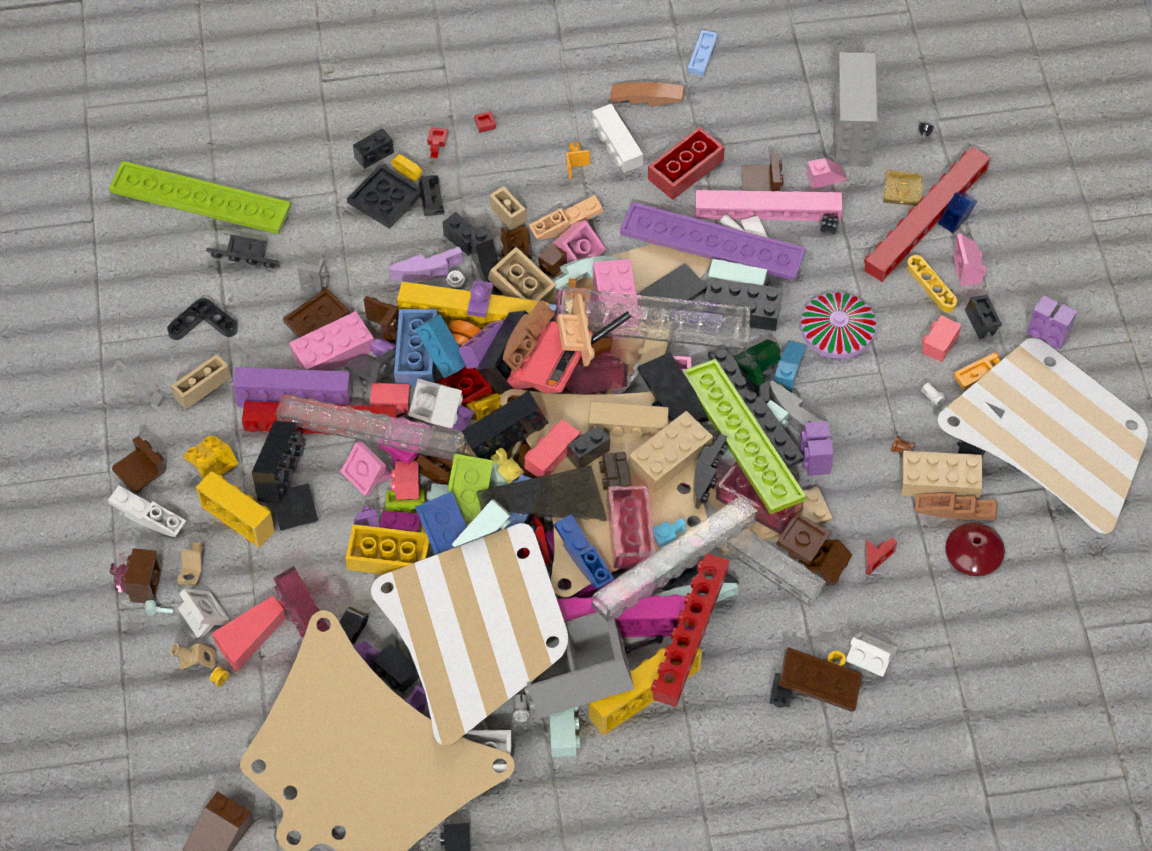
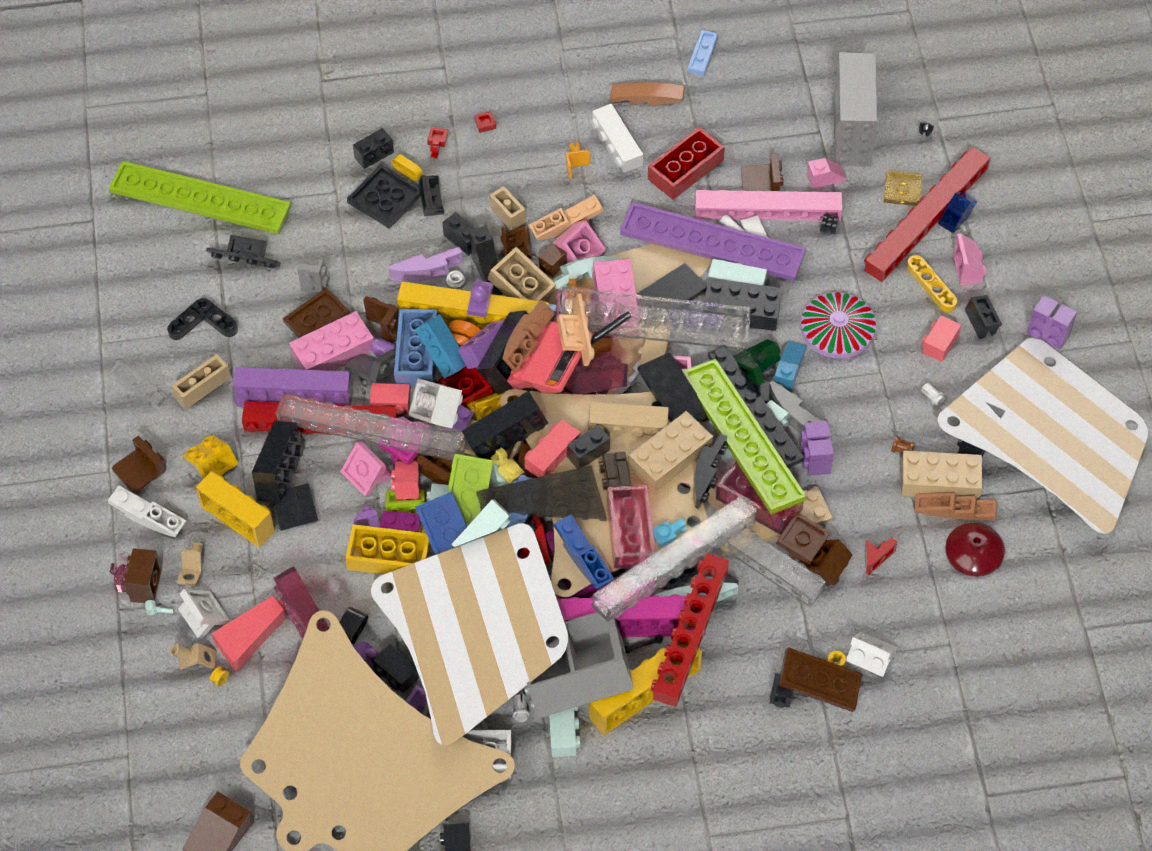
light orange plate [953,352,1001,391] -> none

